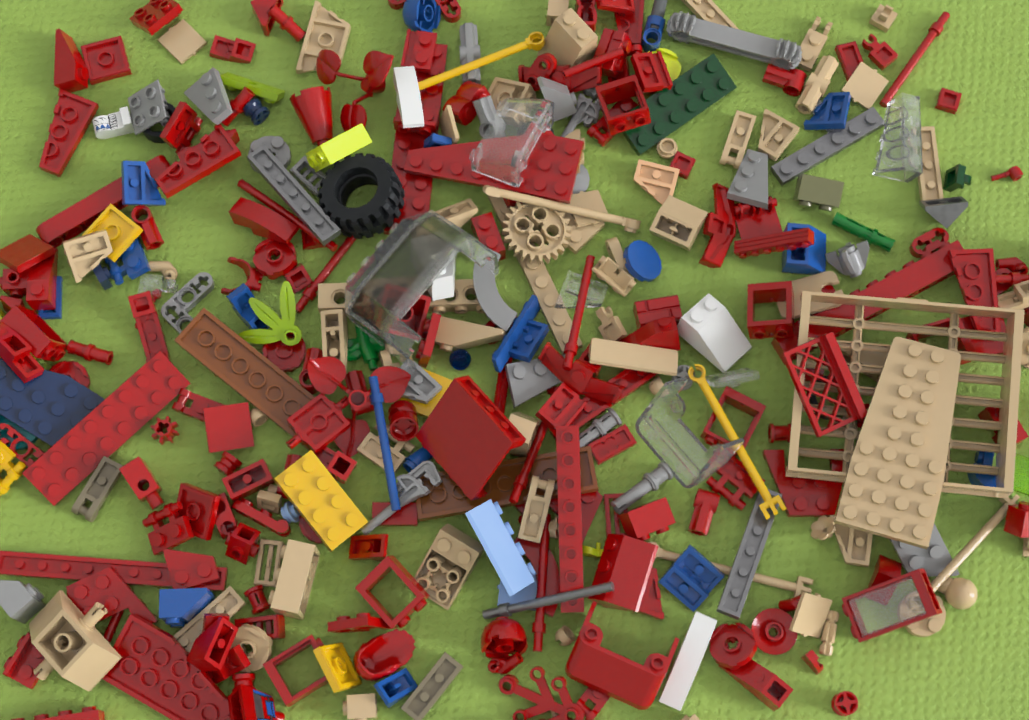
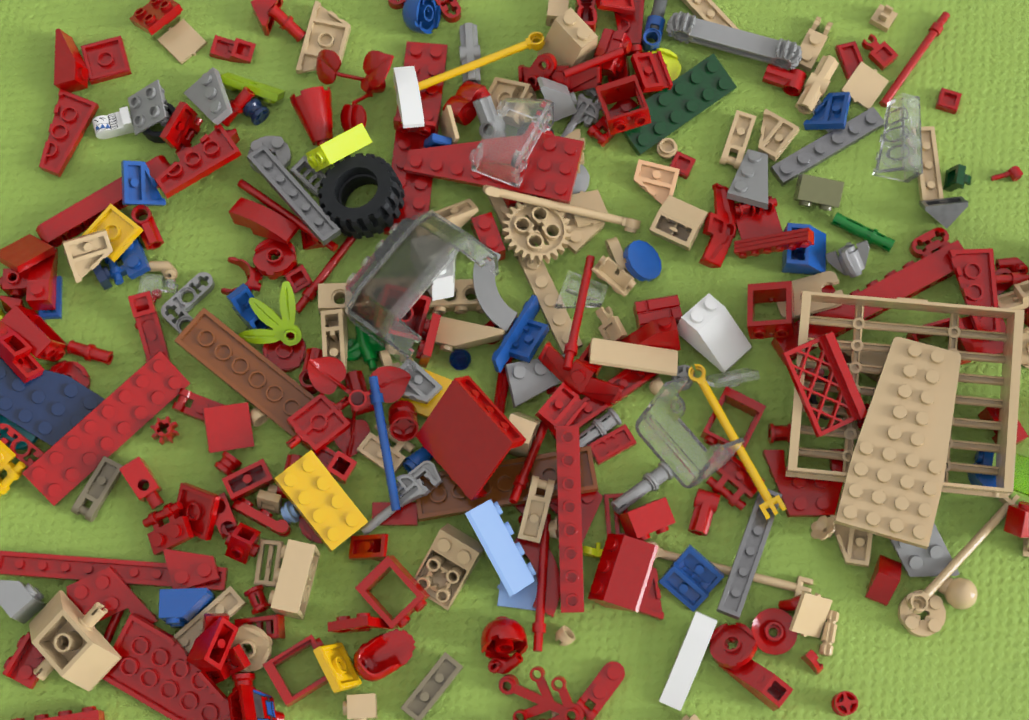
blue slope [374,668,418,708] -> none
red plate [400,29,437,74] -> none
flat silver bar [482,581,614,620] -> none
red windscreen [565,601,680,710] -> none
clear window [842,569,942,643] -> none

